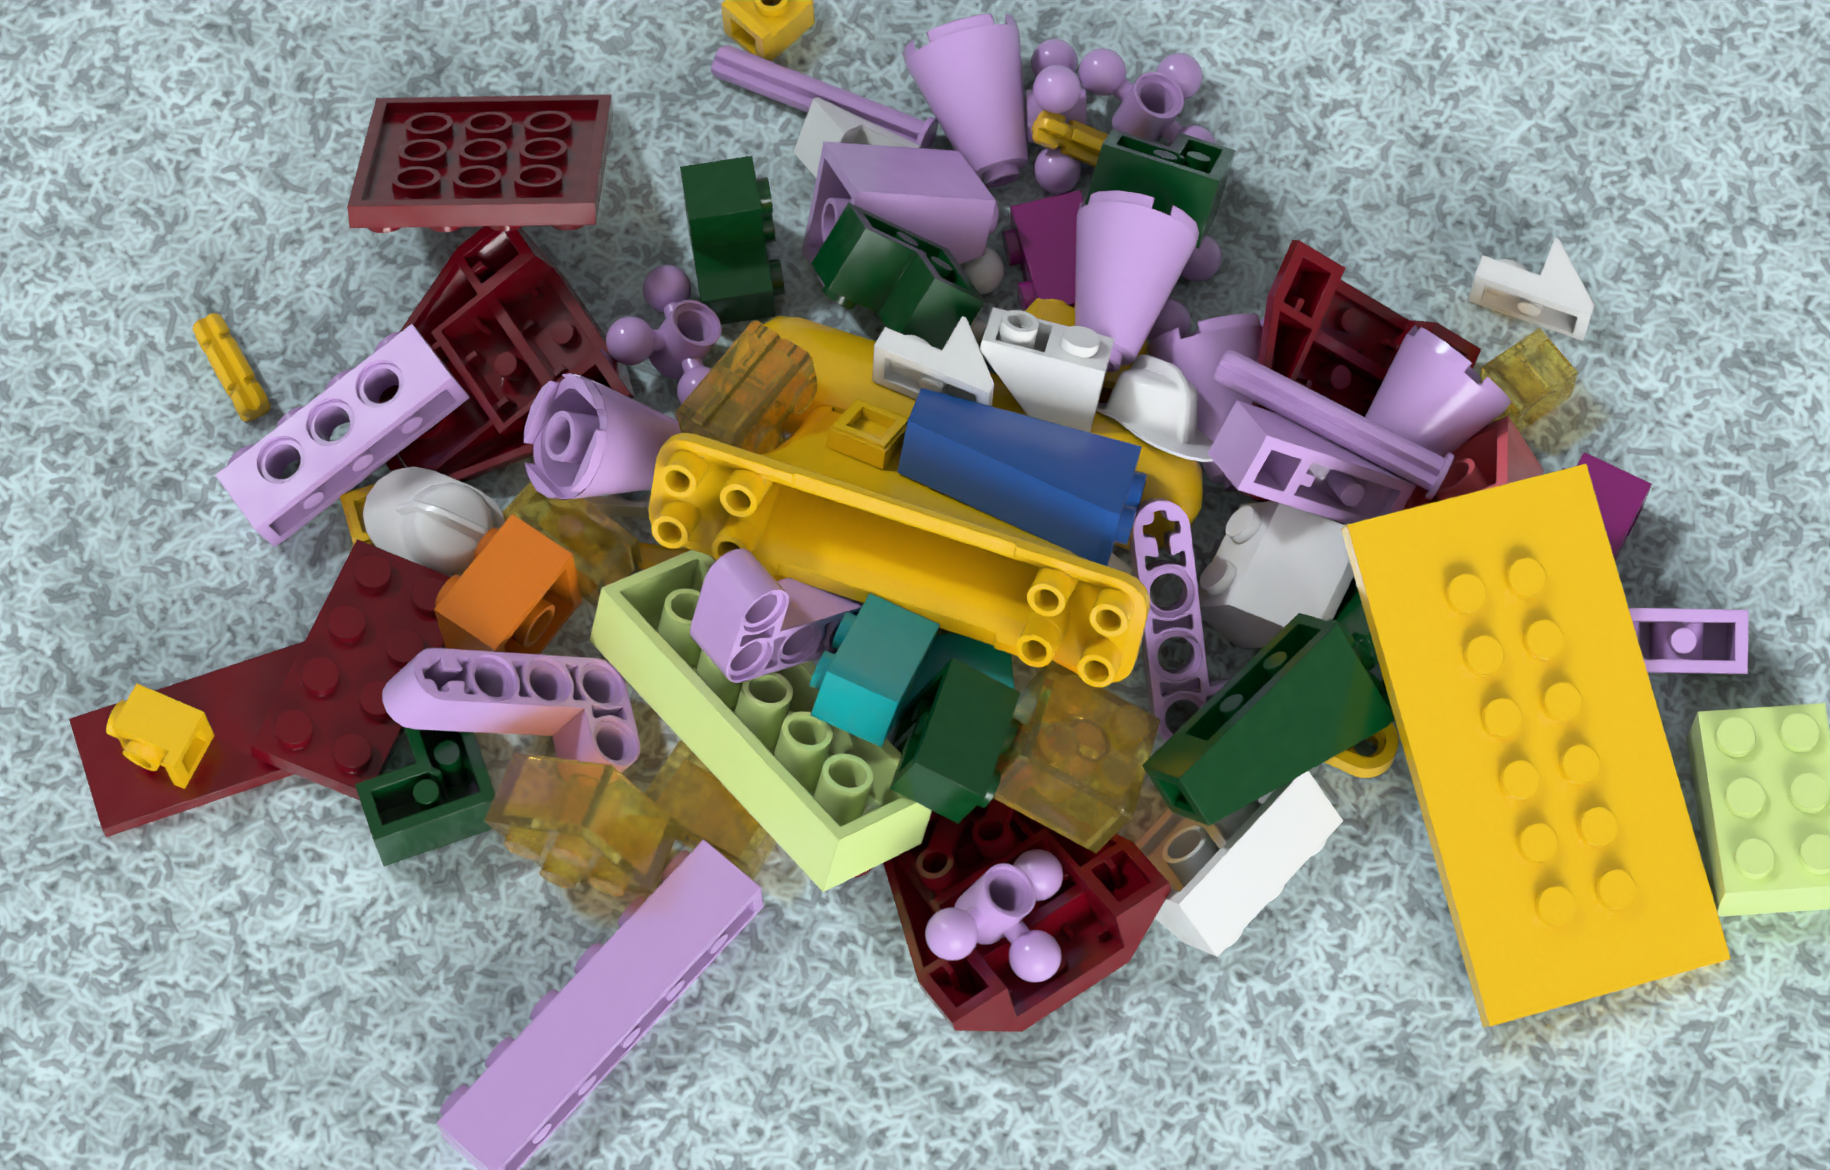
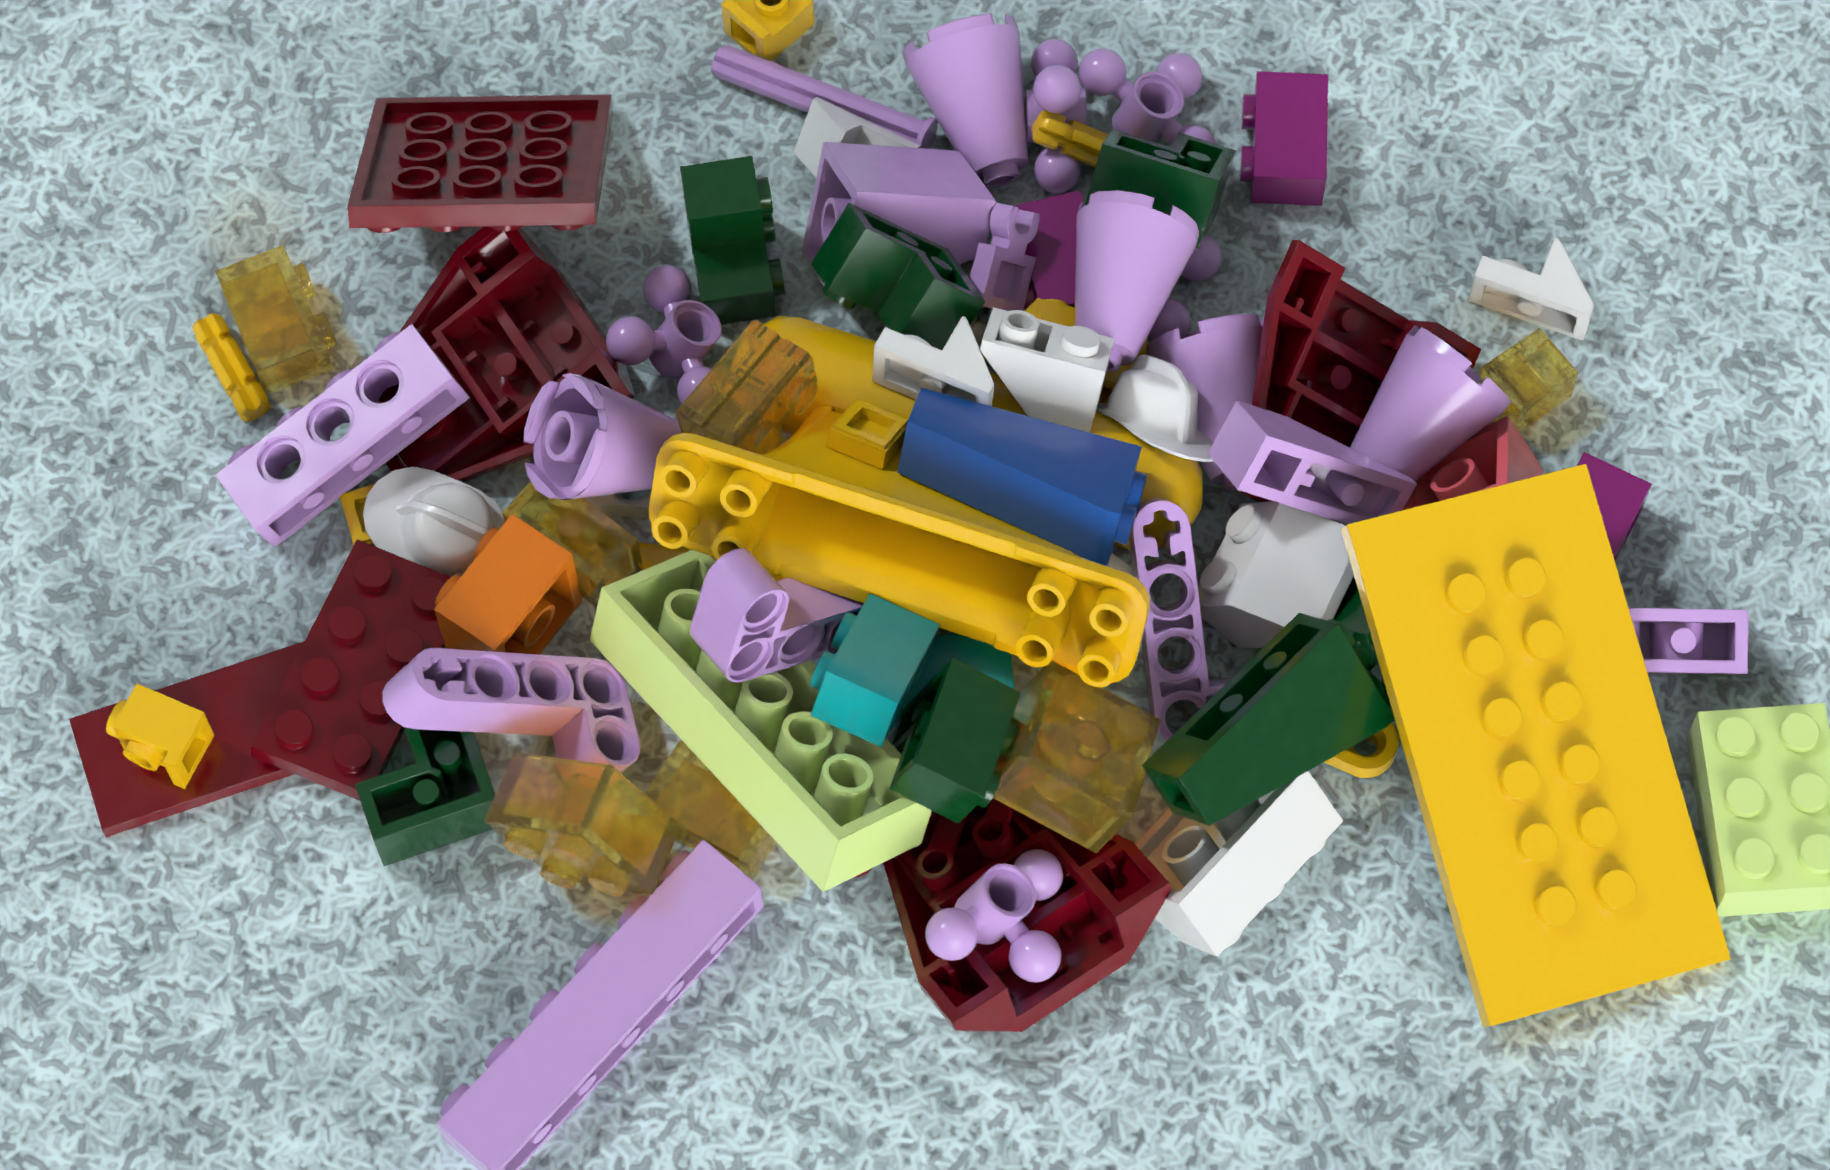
lavender axle [1214,350,1455,500] -> none
none -> clear yellow brick [215,245,337,395]
none -> lavender plate [970,203,1040,311]
none -> magenta brick [1240,71,1329,206]

